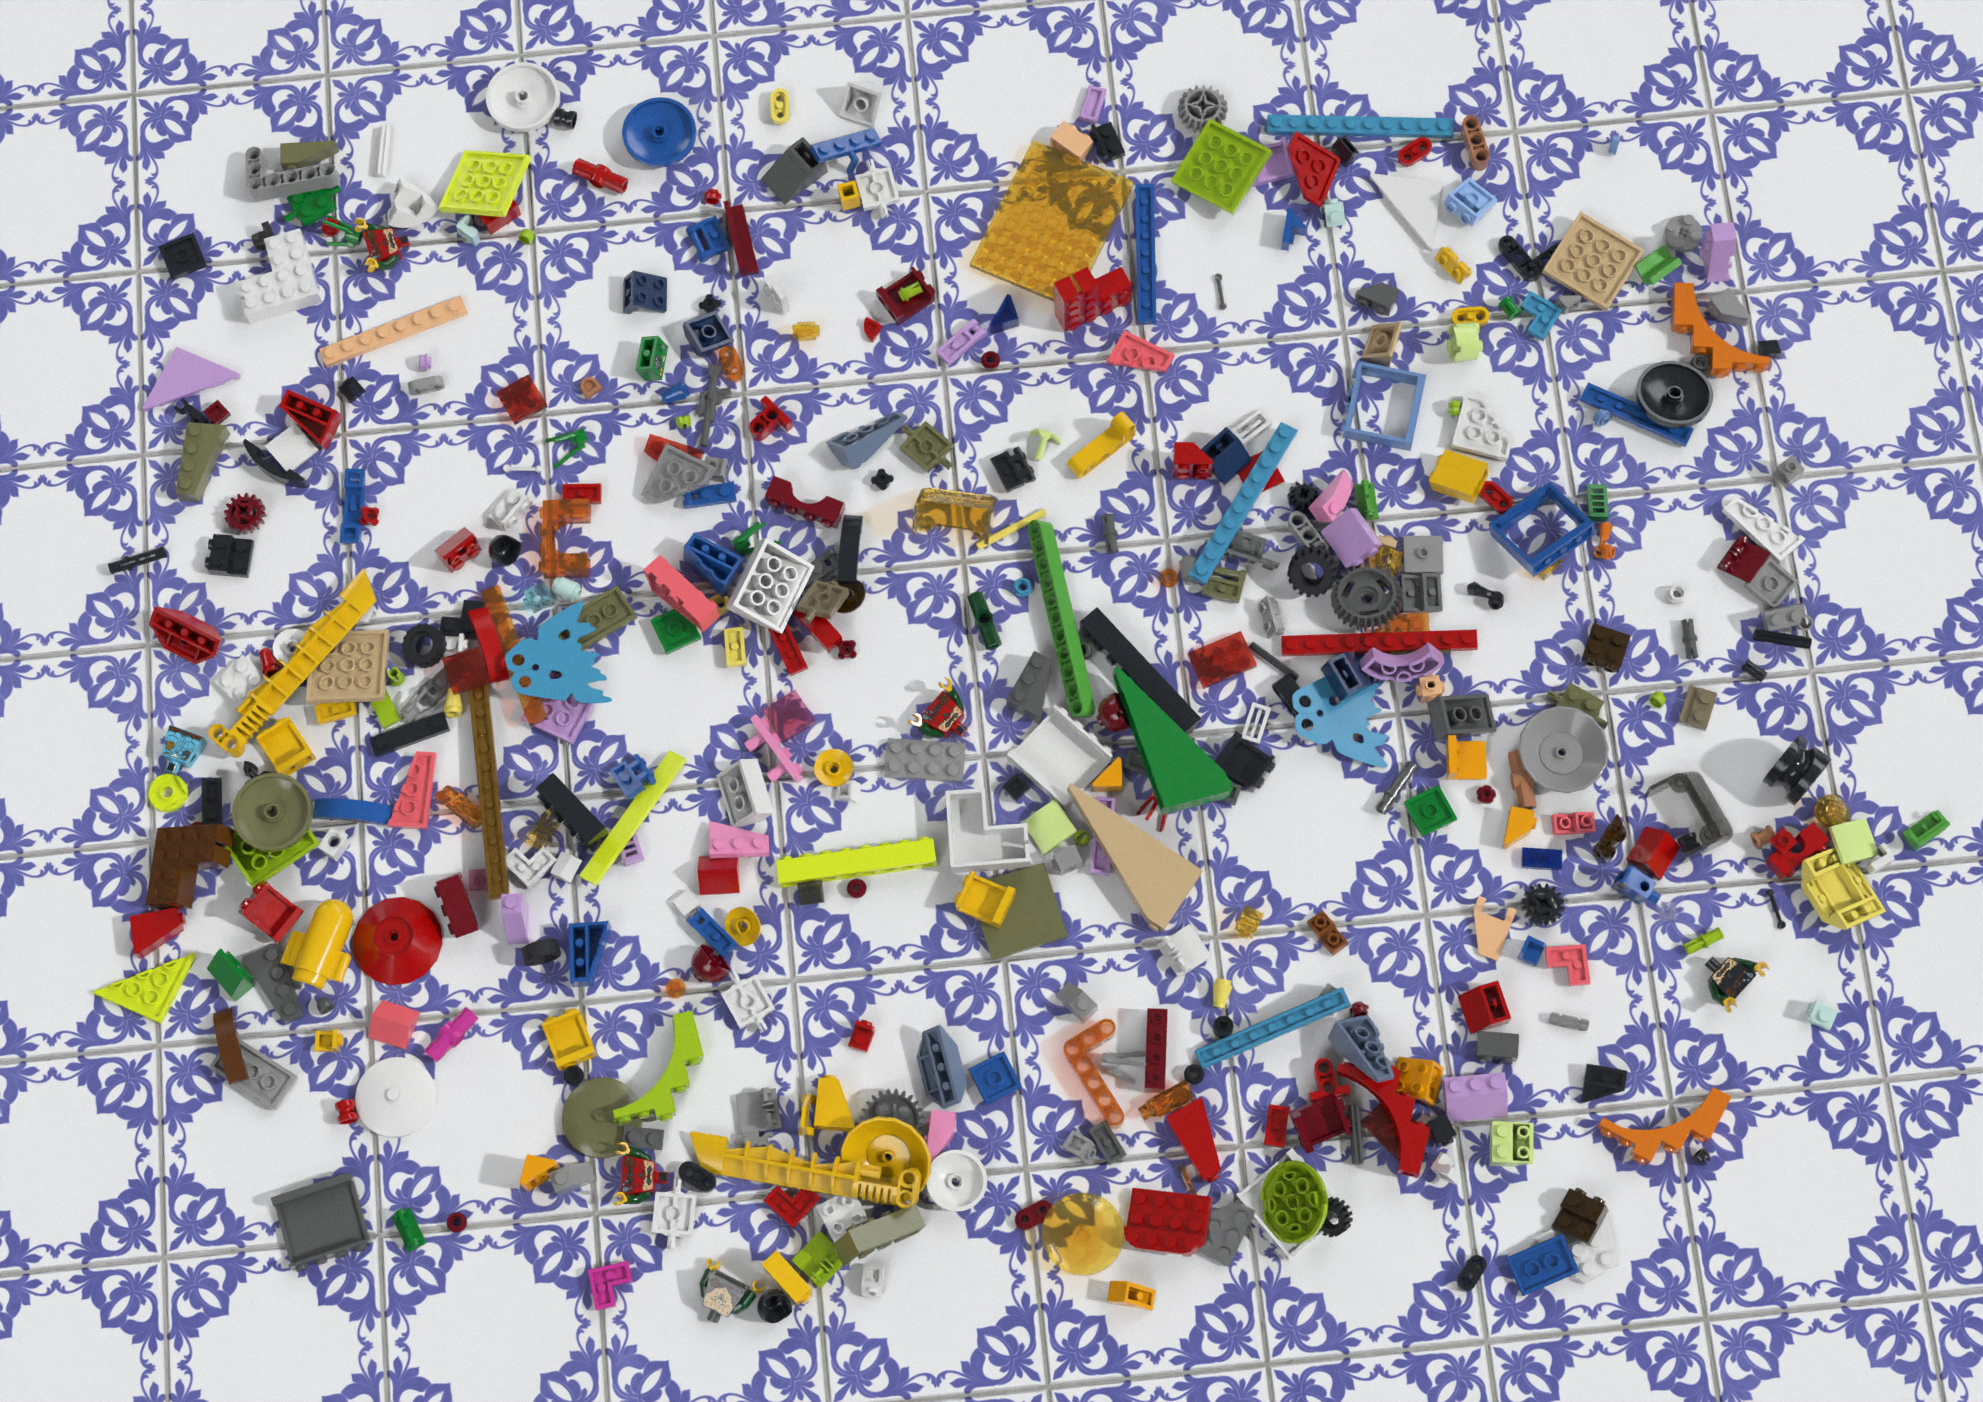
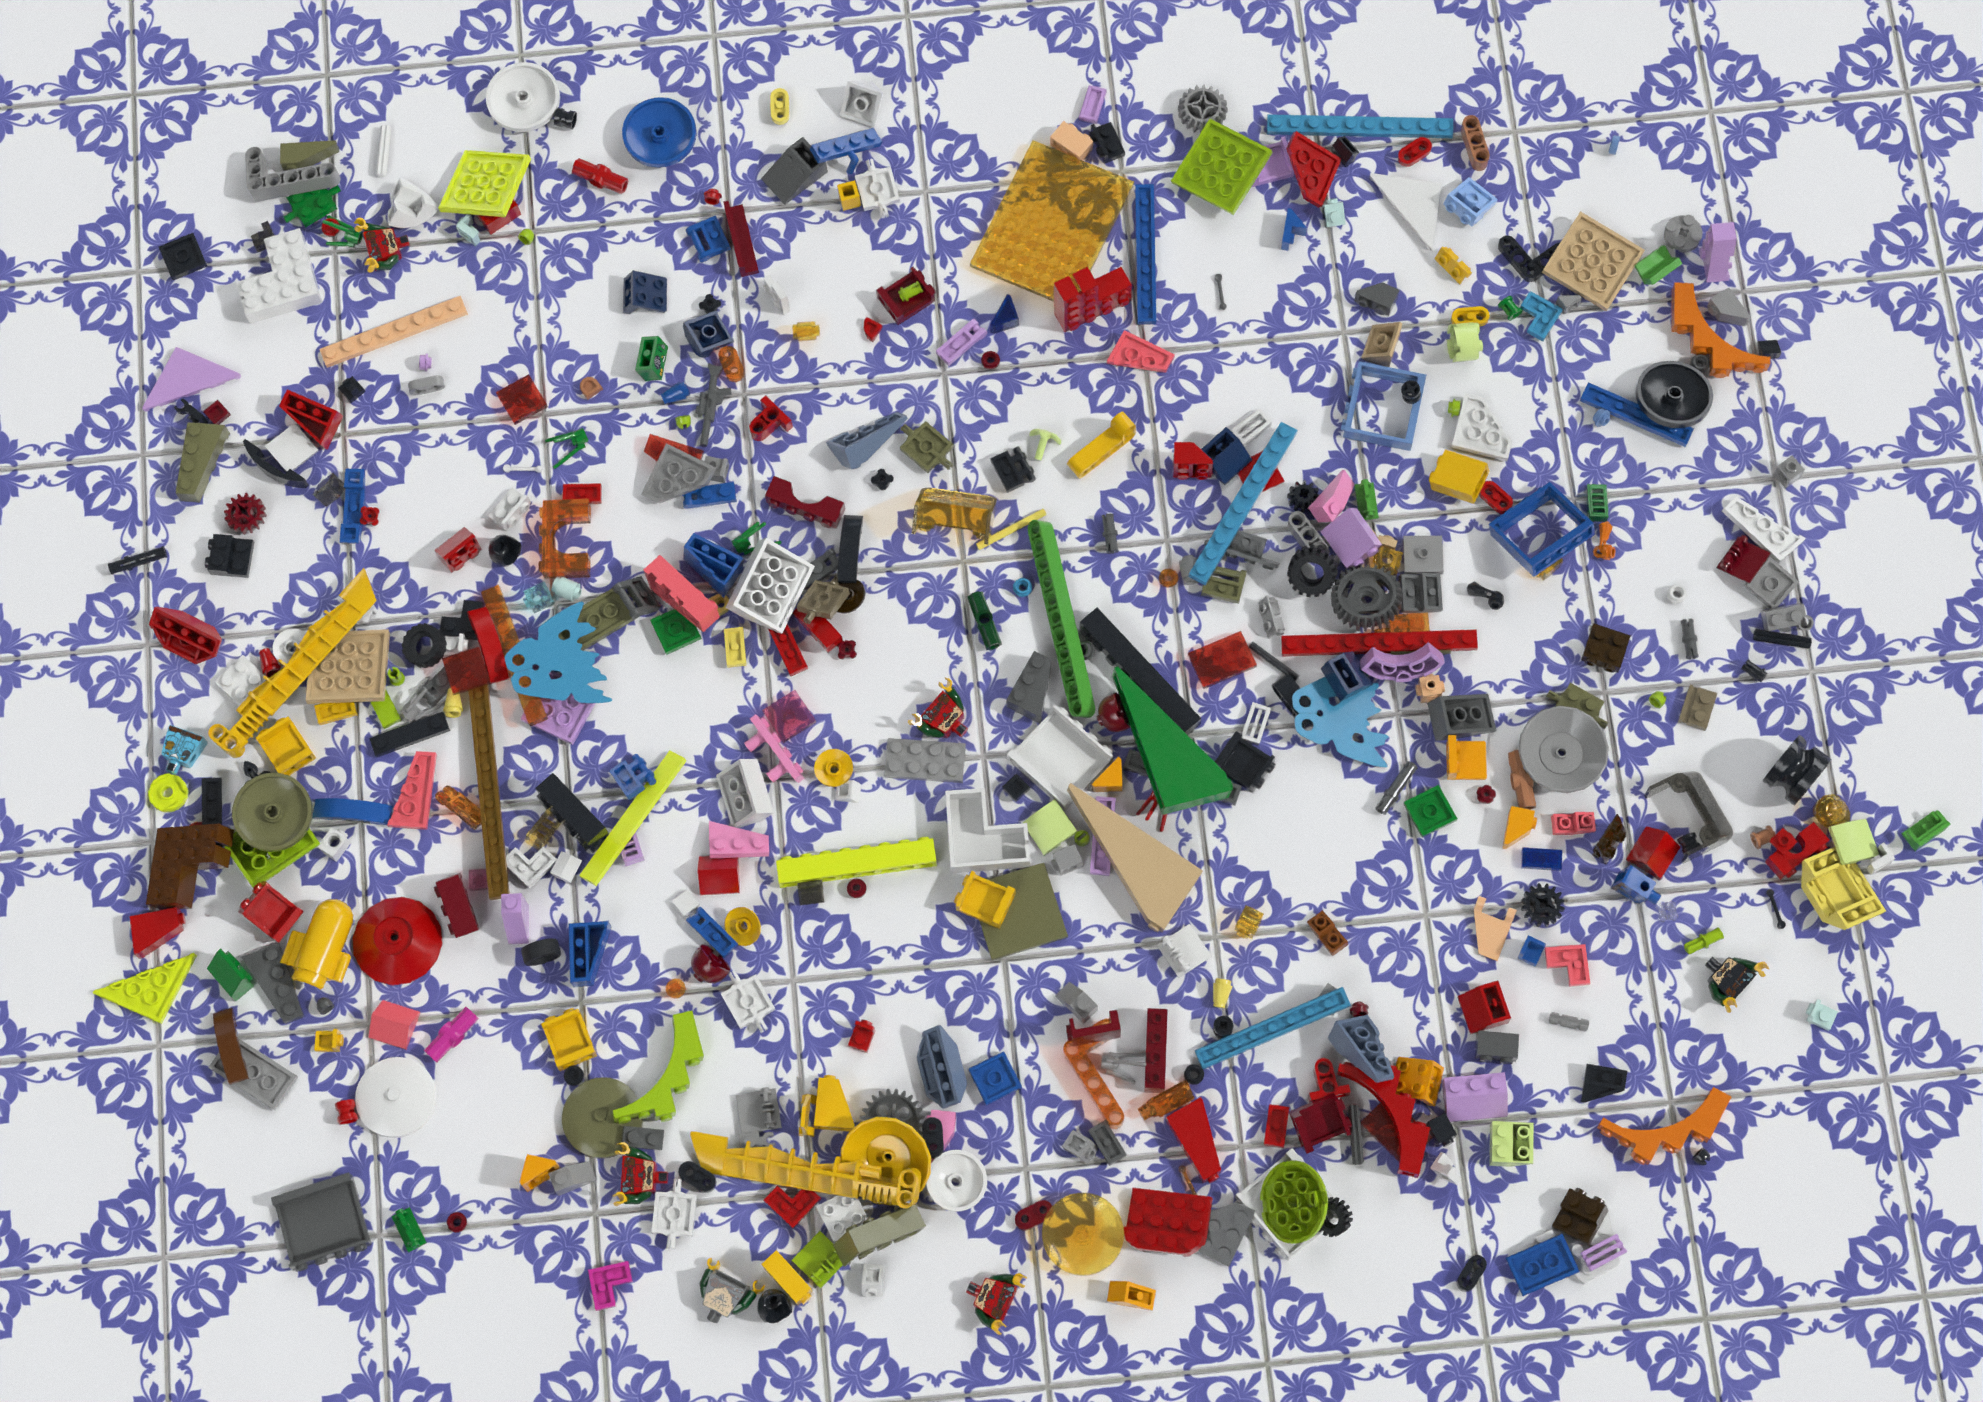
none -> clear smoke panel [312,473,345,507]
none -> dark grey plate [612,576,661,620]
none -> black plate [922,1117,944,1159]
none -> torso [966,1273,1027,1335]
none -> dark red panel [1066,1010,1121,1046]
none -> black wheel [1401,380,1421,404]
none -> lavender tile [1580,1234,1627,1272]

